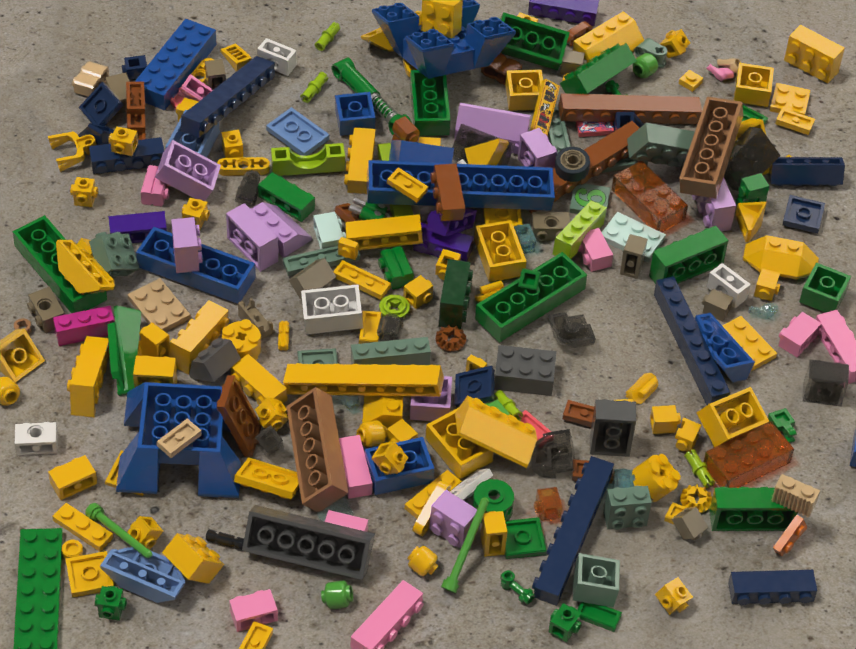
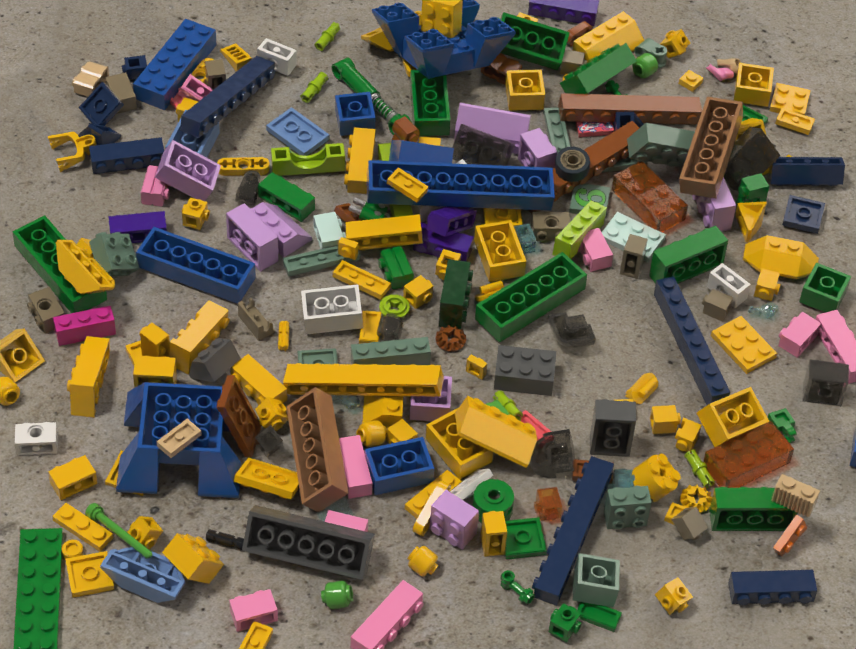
medium nougat bush [14,318,32,335] -> none
yellow brick [70,177,98,207] -> none
green brick [95,586,127,621] -> none
green wedge [107,305,141,396] -> none
yellow brick [109,126,138,156] -> none
dark orange slope [126,82,146,140] -> none
tan plate [127,278,191,332] -> none
lavender brick [171,217,202,273] -> none
yellow brick [221,130,243,158] -> none
yellow brick [222,319,261,360] -> none
dark tan brick [289,258,336,299] -> none
yellow brick [371,441,409,475] -> none
dark orange brick [430,164,465,221] -> none
bright green piece [441,497,489,593] -> none
dark blue plate [454,366,495,408] -> none
yellow slope [465,138,509,165] -> none
green slope [518,268,541,291] -> none
tile [530,79,560,136] -> none
dark orange plate [562,400,594,427] -> none
blue wedge [695,313,755,382] -> none
yellow brick [784,25,845,84] -> none

